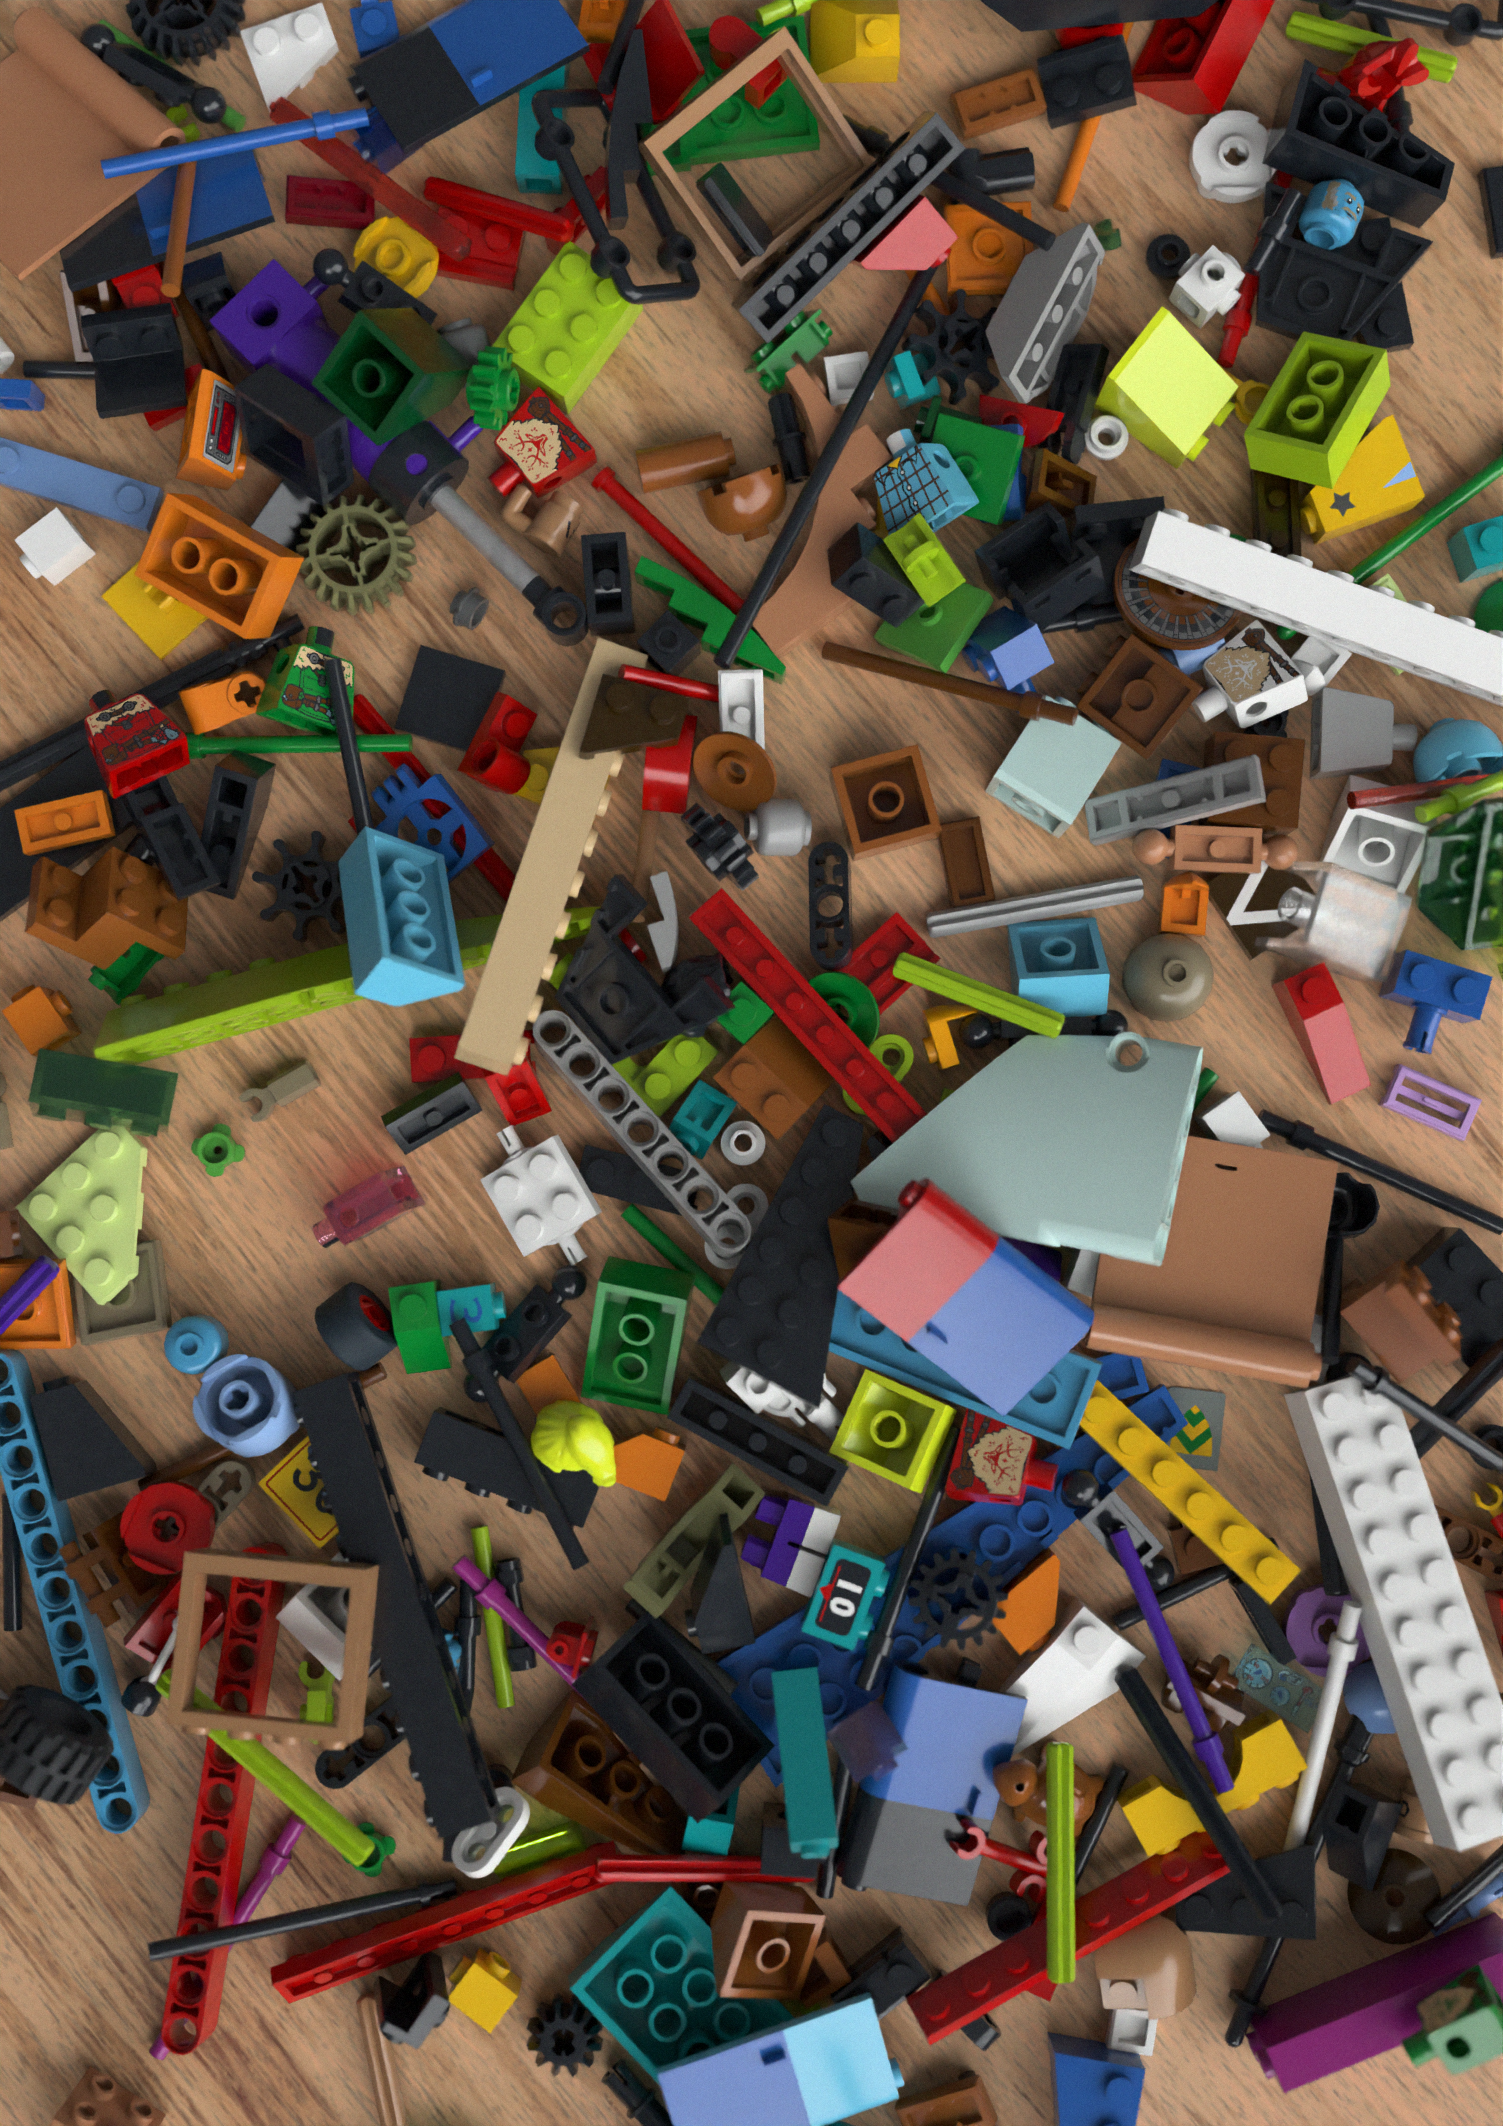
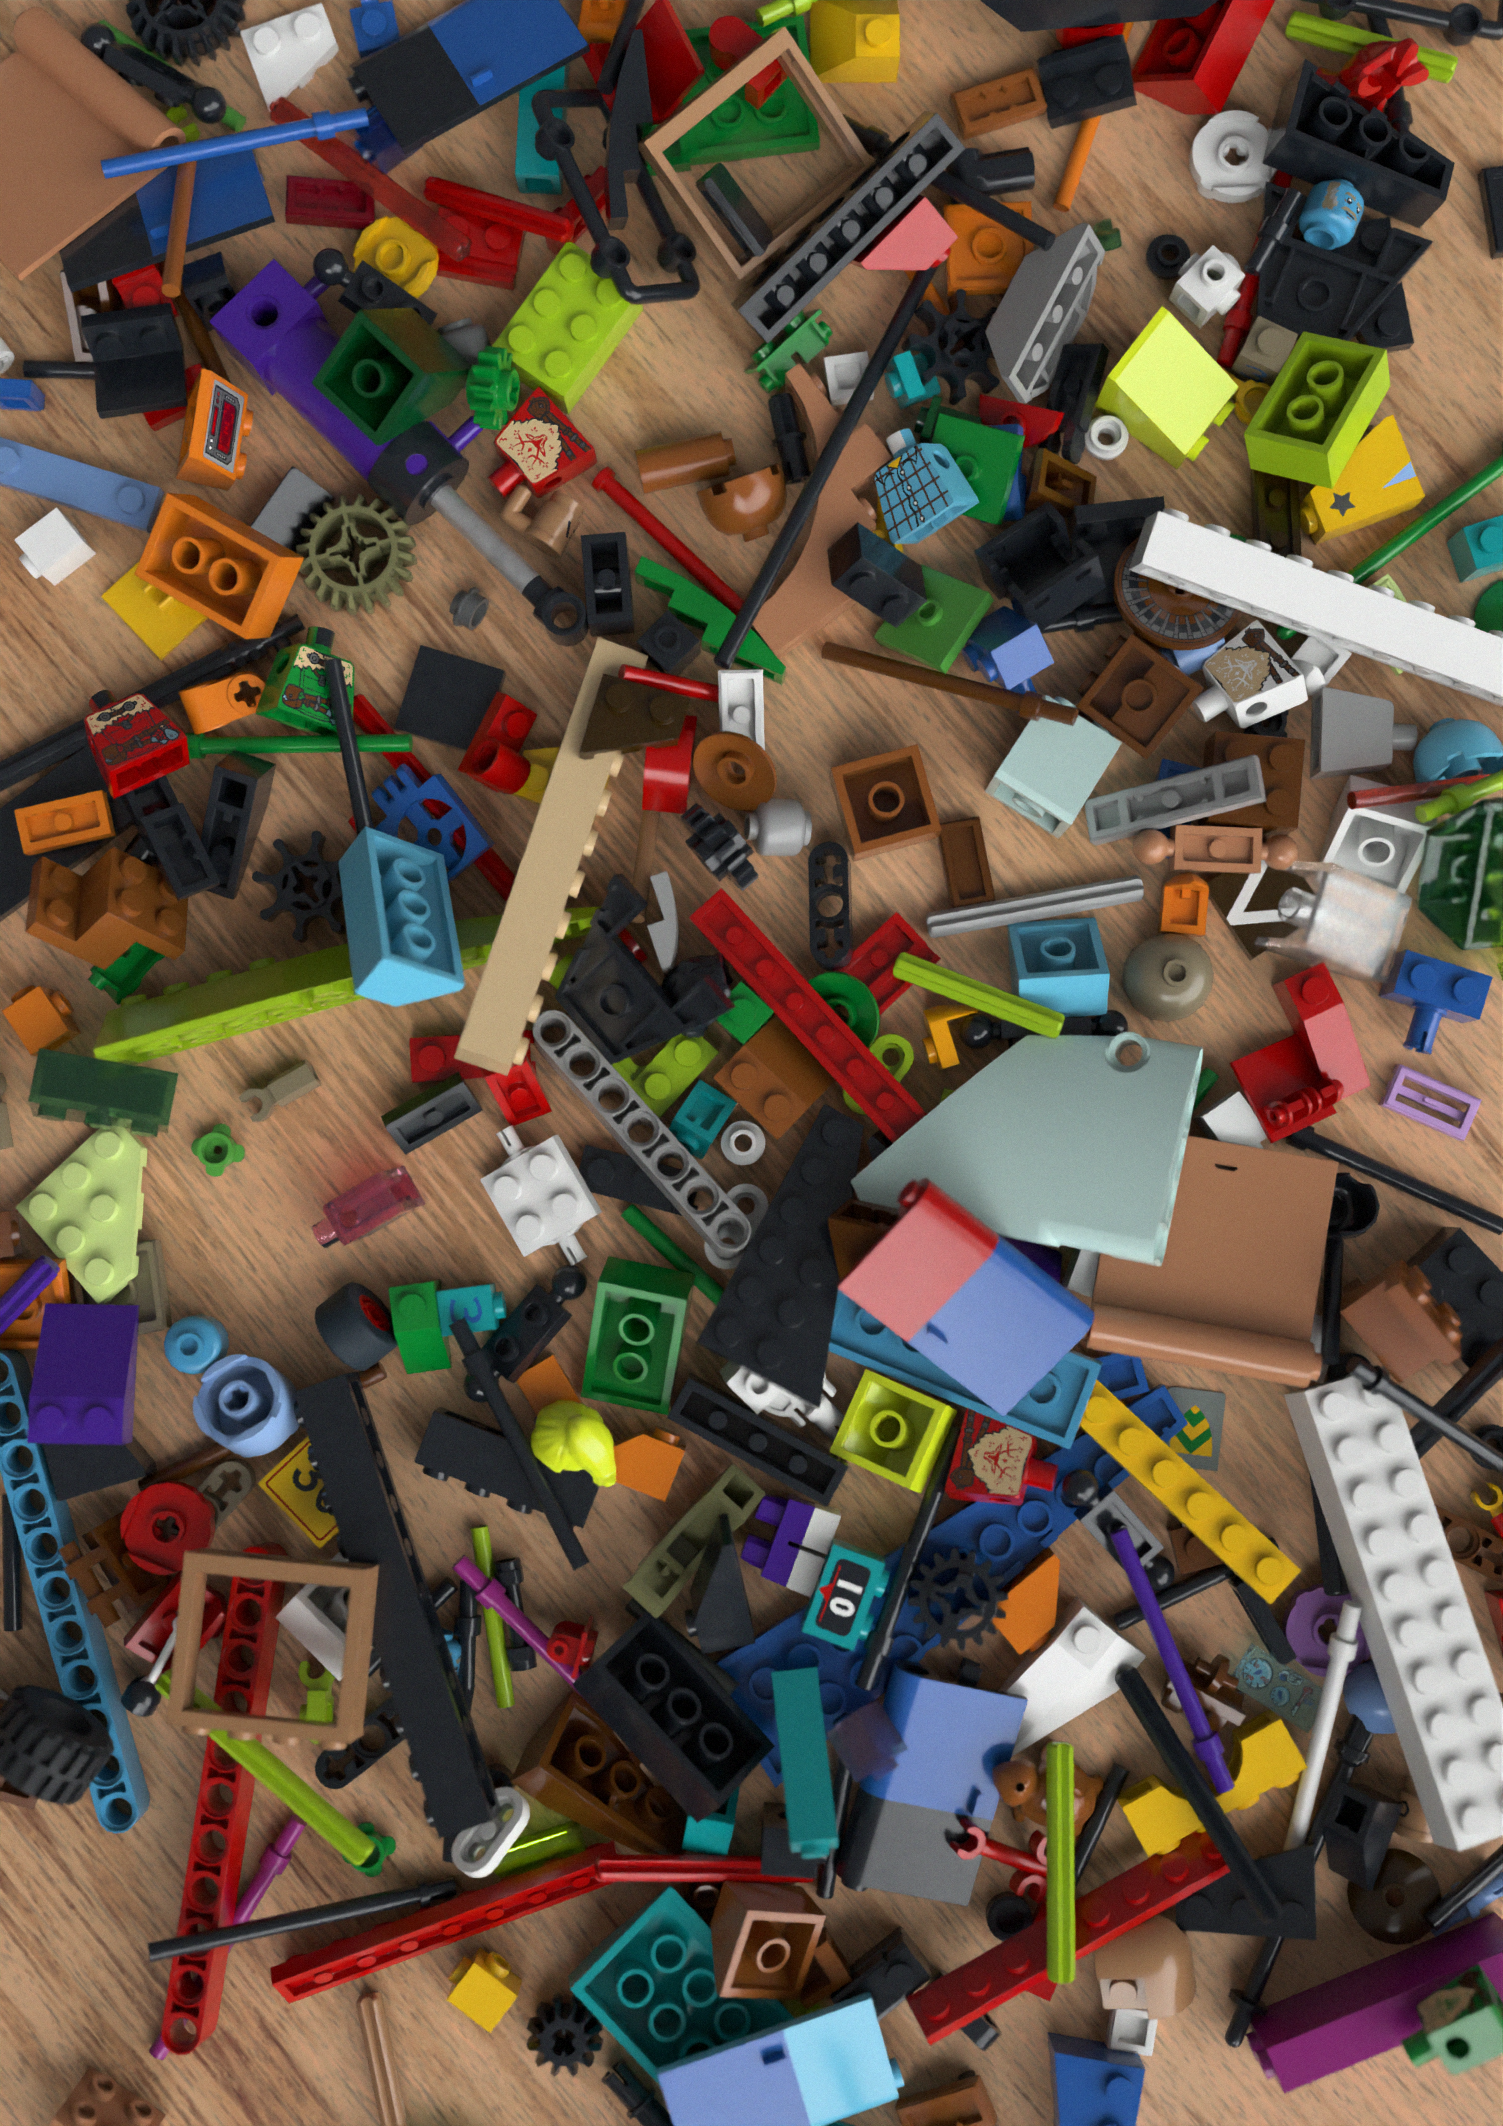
black window [234,364,354,506] -> none
black bracket [373,1951,450,2050] -> none
lime hips [883,512,966,608] -> none
none -> dark purple slope [27,1303,140,1445]
none -> dark tan brick [1229,316,1298,387]
none -> red hinge [1229,1034,1344,1144]

